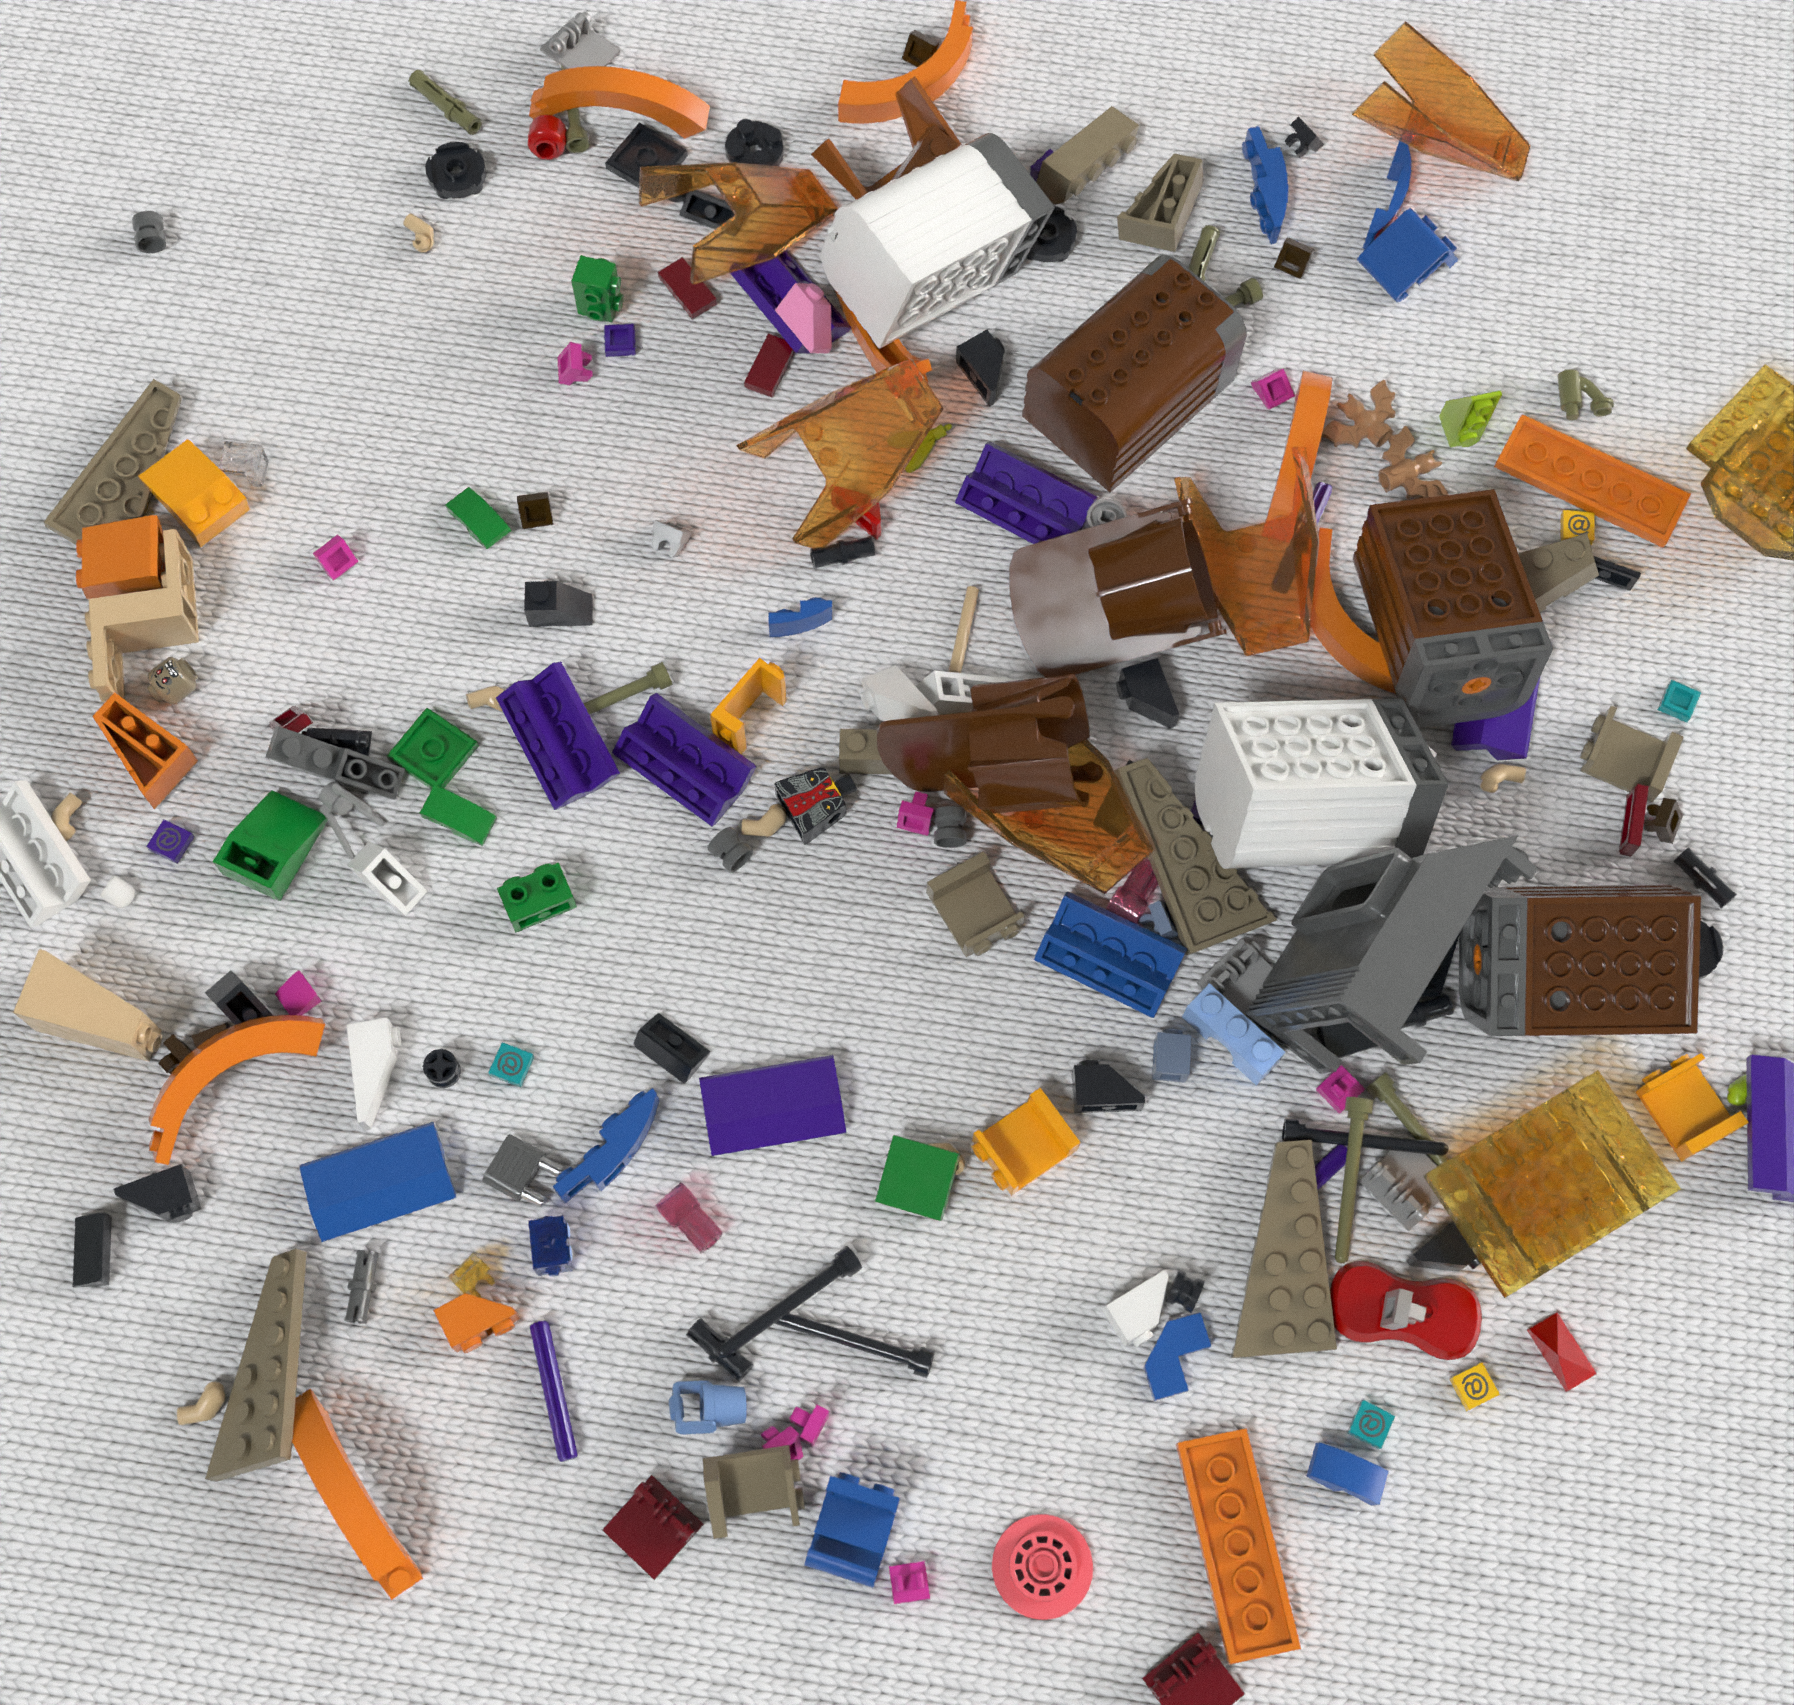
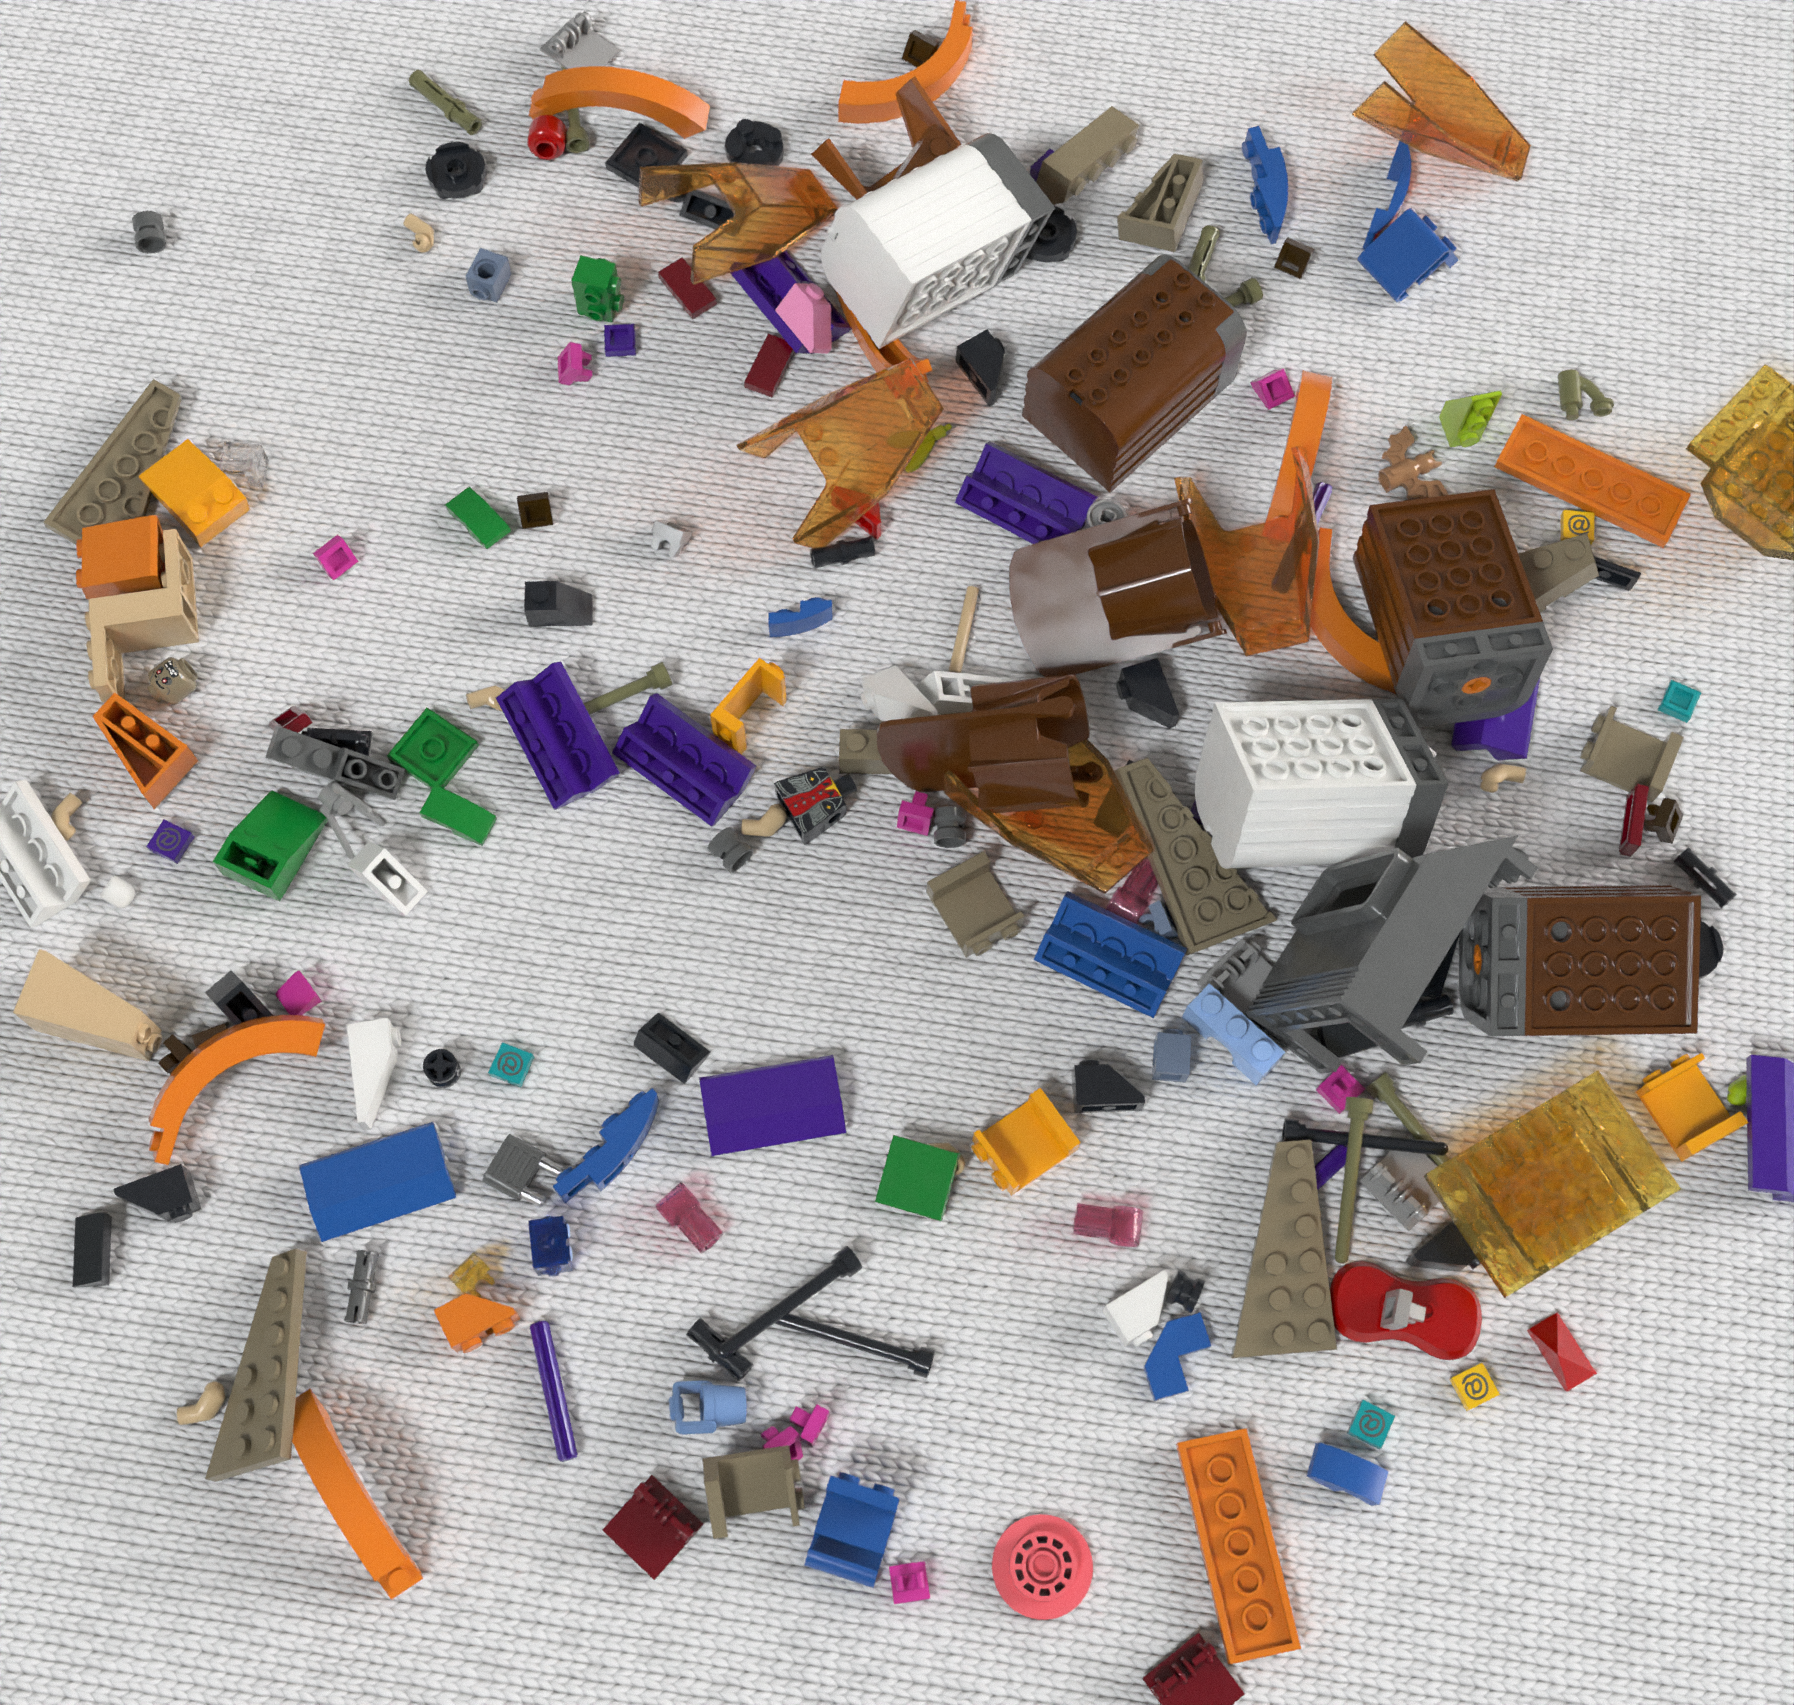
green brick [497,862,577,933] -> none
black tile [1285,116,1324,158] -> none
medium nougat animal [1321,380,1396,449] -> none
none -> sand blue brick [465,248,512,303]
none -> clear pink piece [1072,1203,1144,1247]

